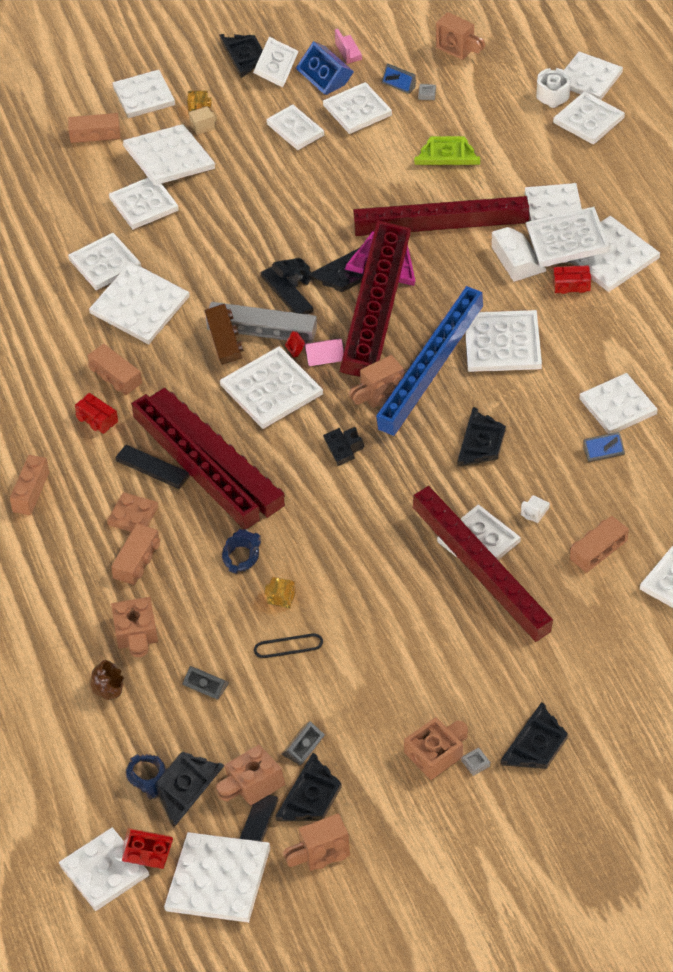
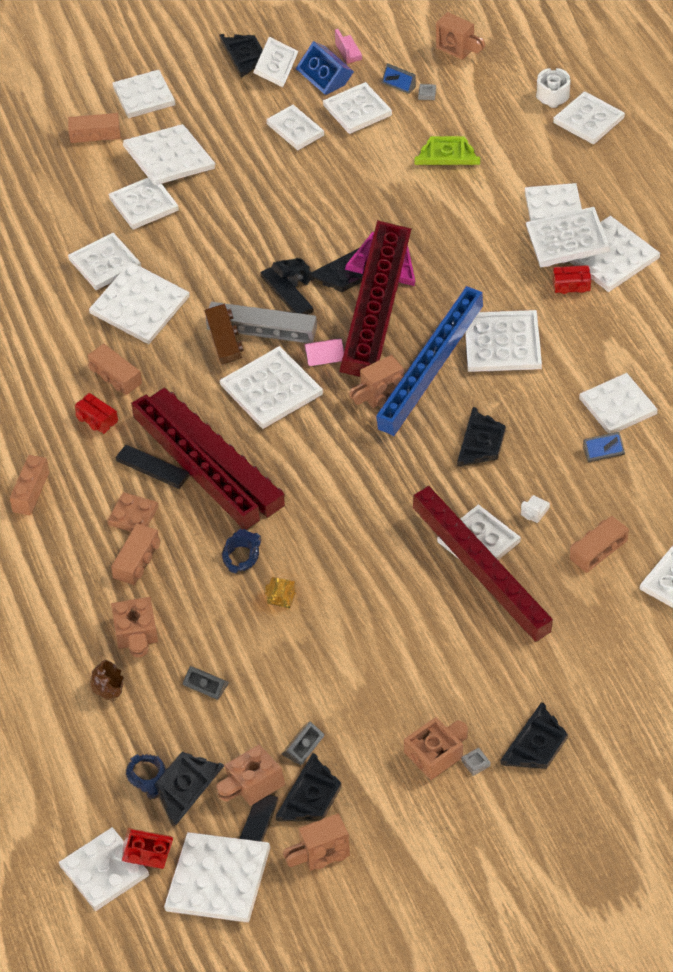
clear yellow brick [187,91,212,115] -> none
tan brick [189,106,216,135] -> none
black piece [254,633,323,658] -> none
red tile [285,331,305,357] -> none
black plate [323,427,365,466] -> none
dark red brick [353,196,529,236] -> none
white slope [492,227,546,282] -> none
white plate [564,52,623,100] -> none

